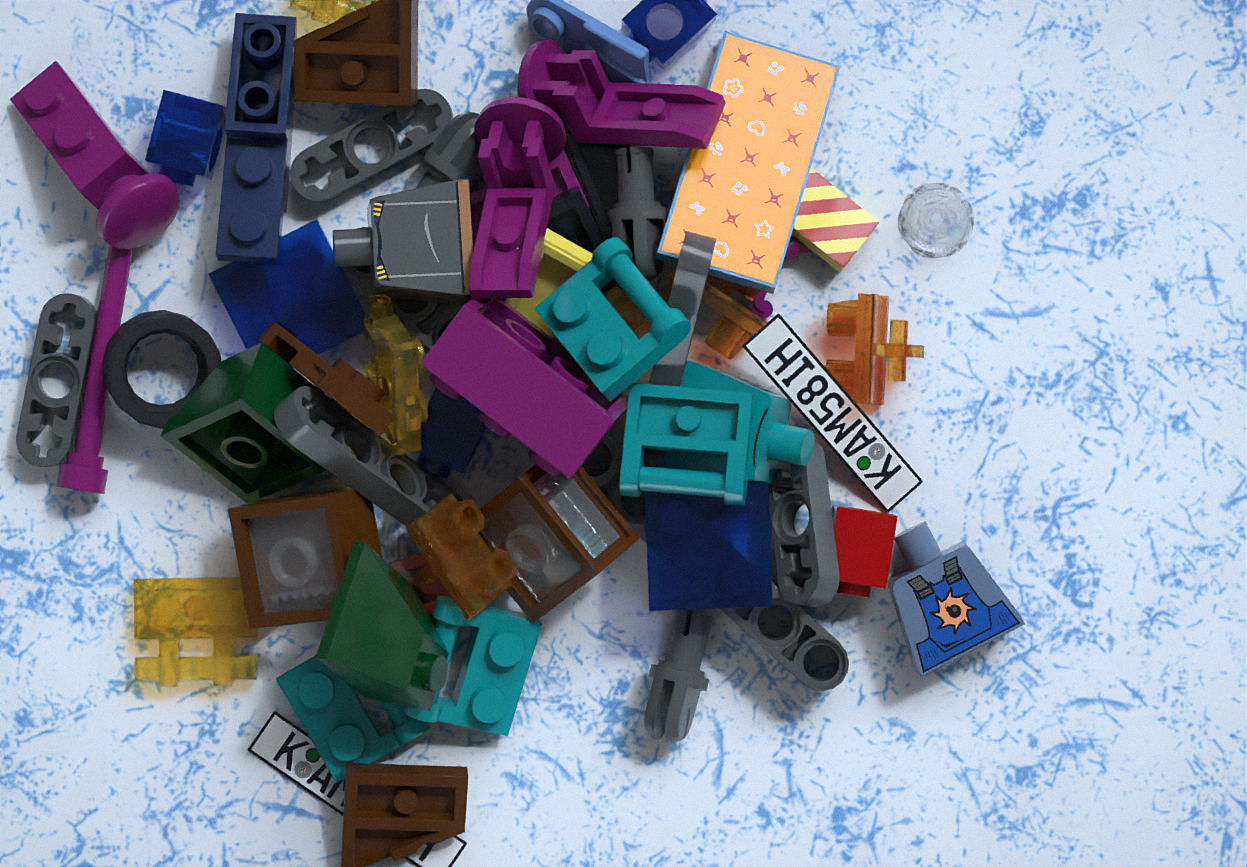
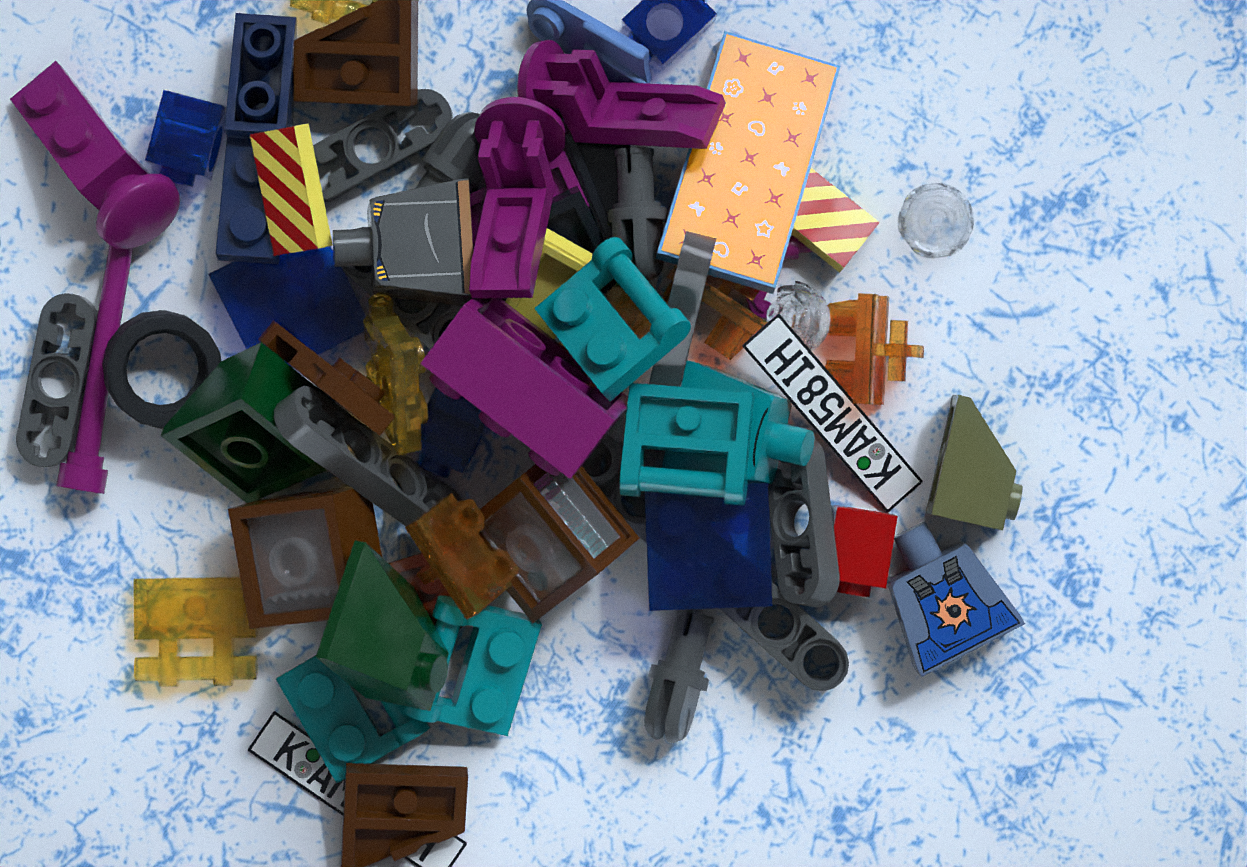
none -> light yellow tile [250,123,333,256]
none -> clear plate [766,281,830,352]
none -> olive slope [926,395,1023,531]

